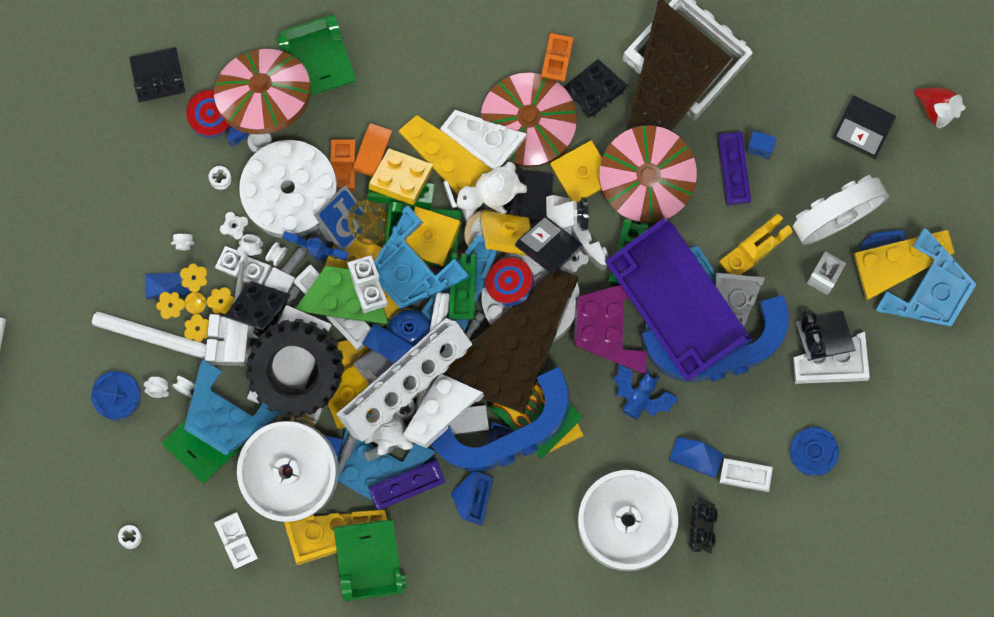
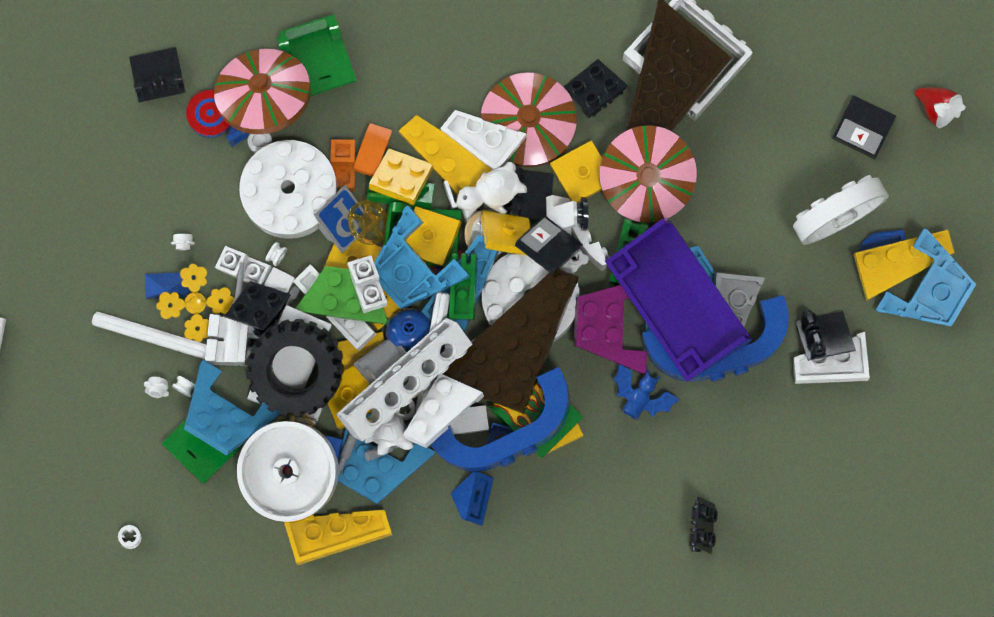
blue tile [91,371,141,420] -> none
white bush [209,166,232,190] -> none
white slope [214,512,258,569] -> none
white plate [220,212,248,239] -> none
white plate [238,234,263,256] -> none
light grey piece [281,229,322,274] -> none
blue animal [282,231,349,261] -> none
green door [334,519,407,602] -> none
blue slope [362,323,414,363] -> none
dark purple tile [368,459,446,511] -> none
light grey piece [465,312,485,339] -> none
red tile [485,257,535,306] -> none
orange slope [541,33,574,82] -> none
white piece [578,470,678,571] -> none
blue slope [669,437,724,478] -> none
dark purple tile [717,132,751,206] -> none
yellow plate [718,214,793,275] -> none
white plate [719,458,773,492] -> none
blue piece [746,131,776,159] -> none
blue tile [789,427,839,477] -> none
white slope [807,251,846,295] -> none

